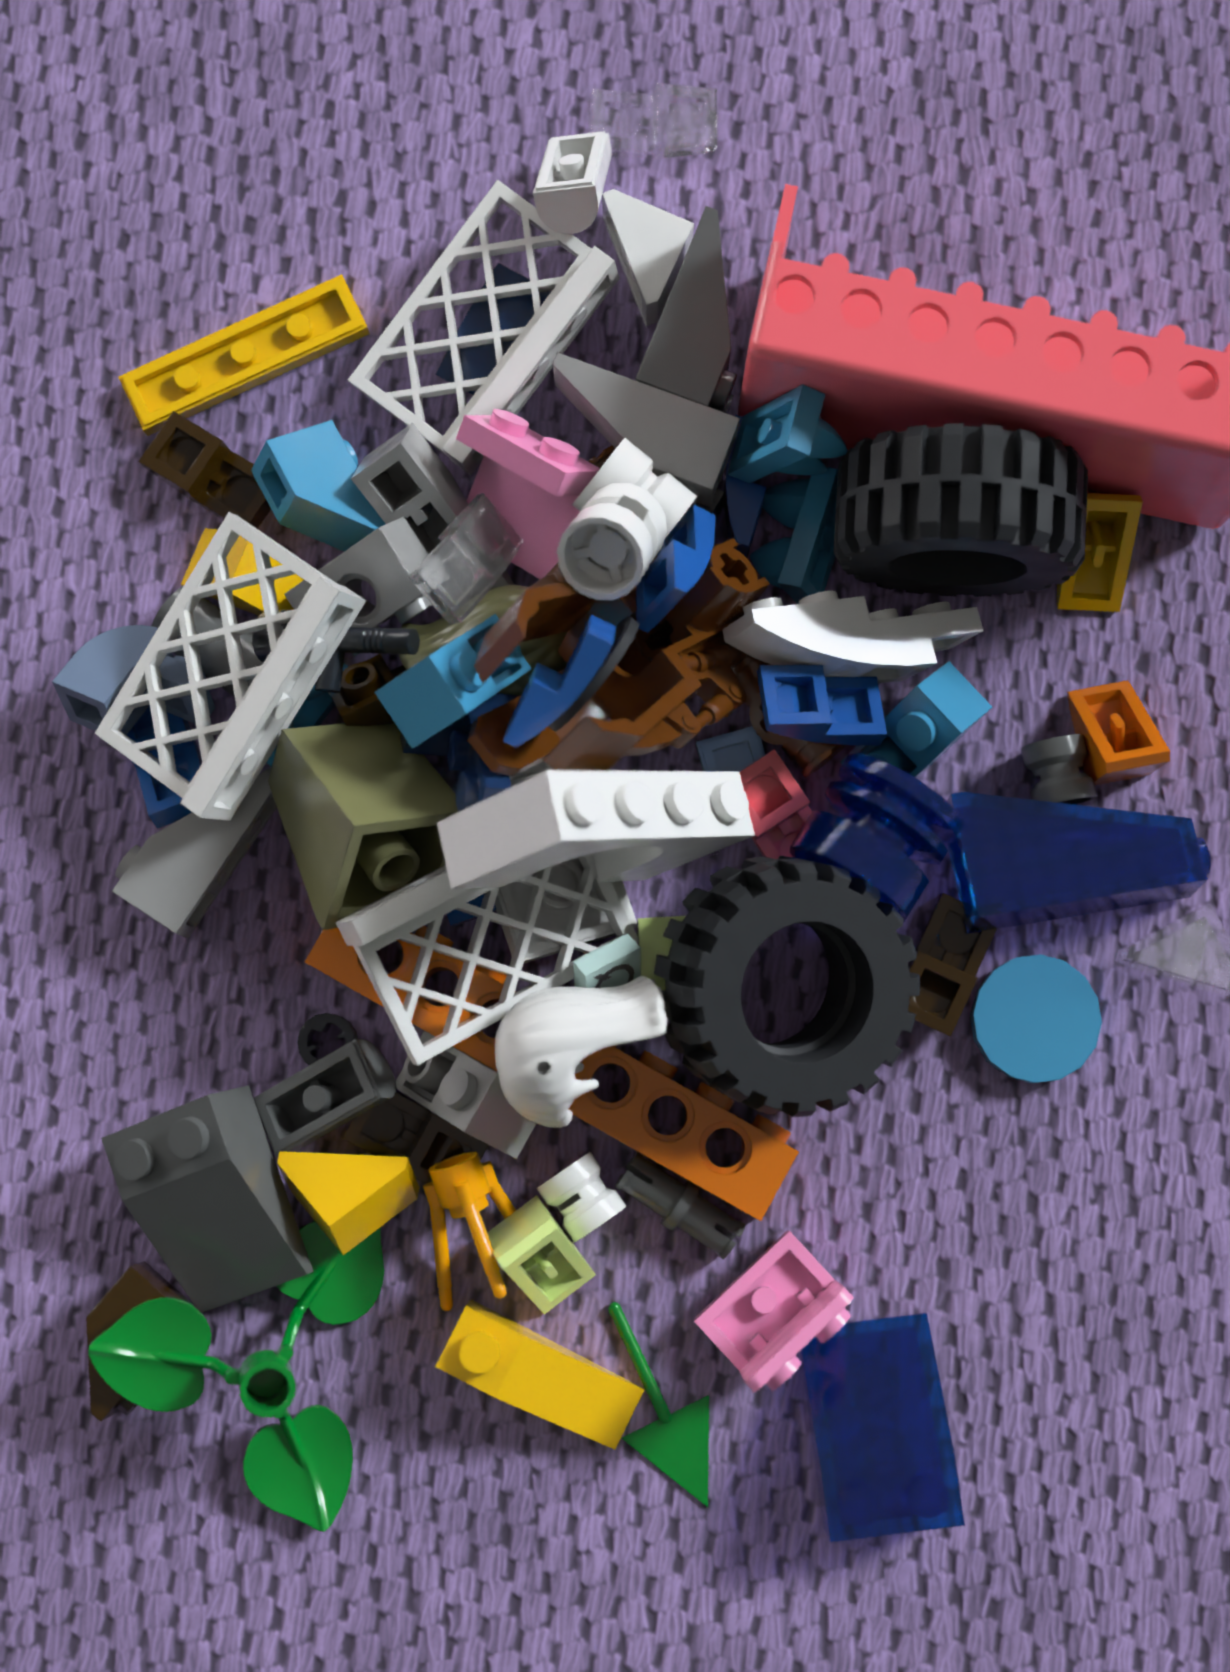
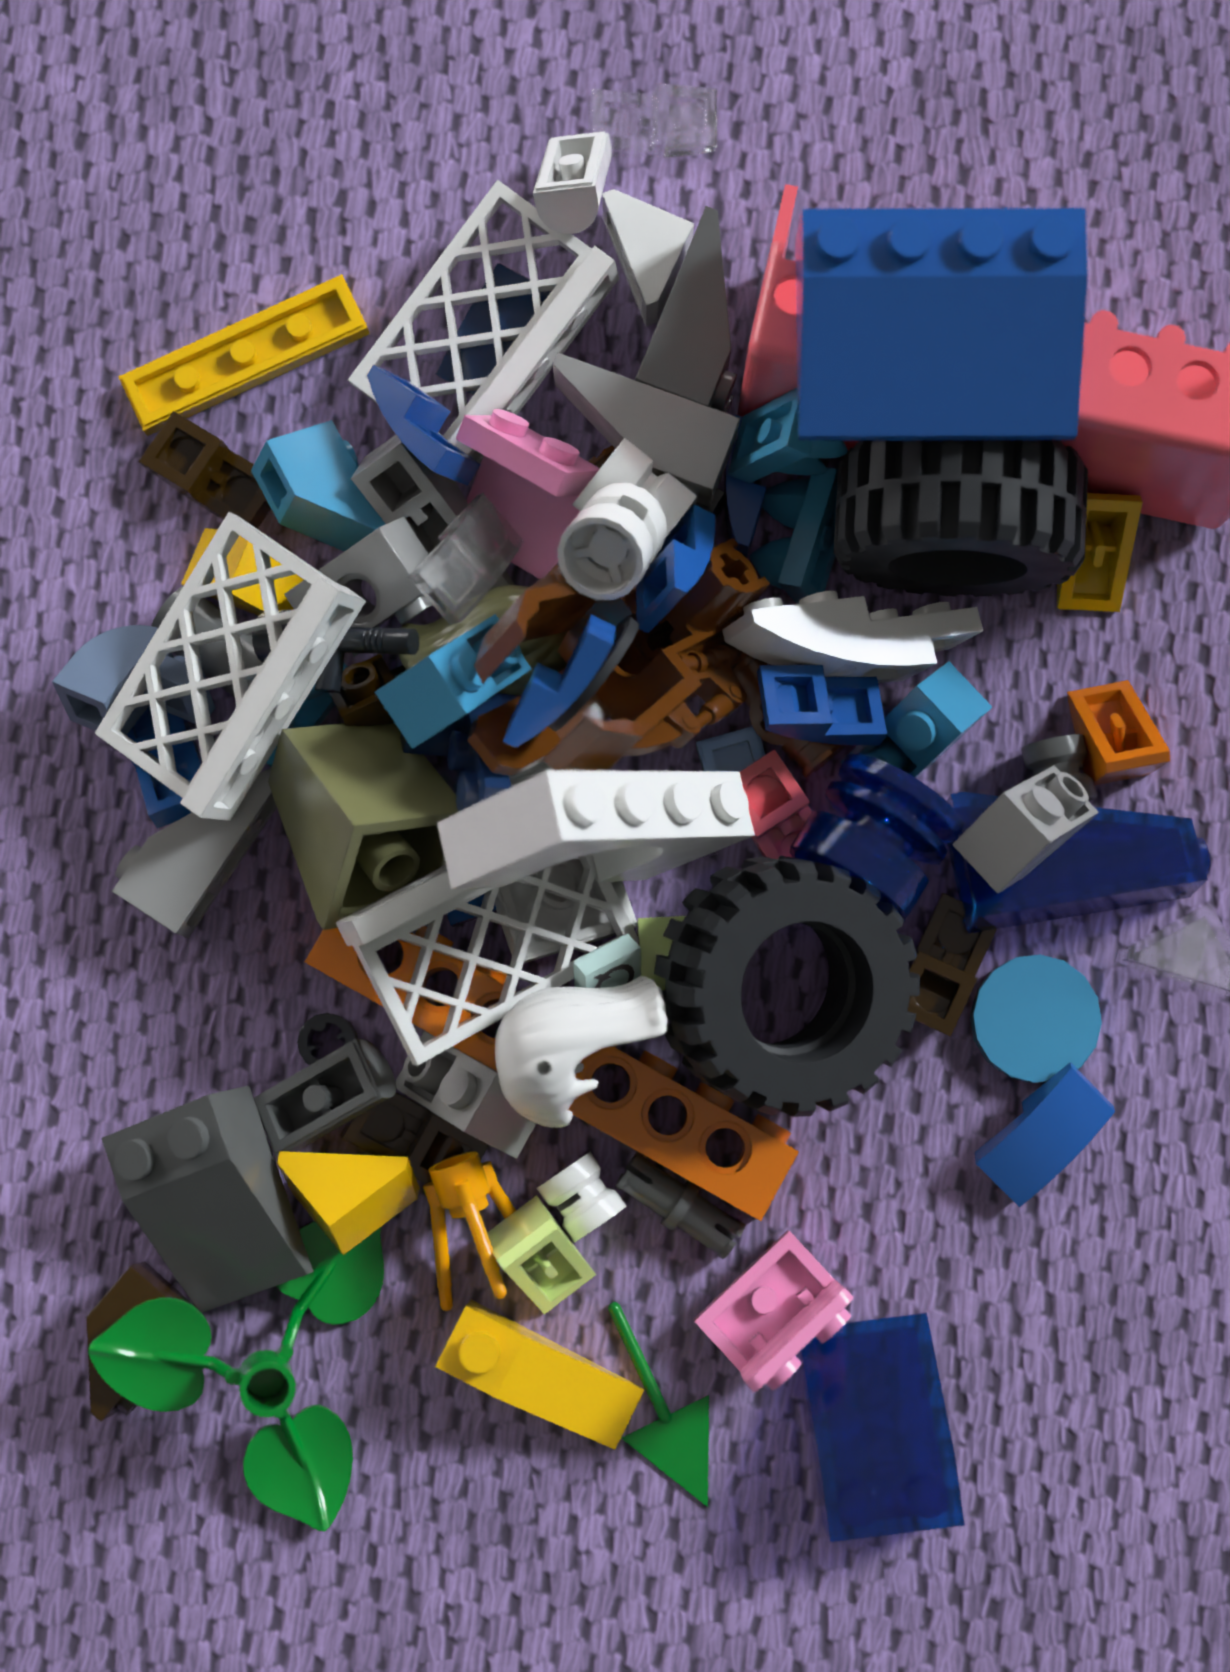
none -> blue slope [367,364,481,486]
none -> blue slope [795,208,1088,441]
none -> light grey slope [953,766,1099,894]
none -> blue slope [974,1062,1115,1208]

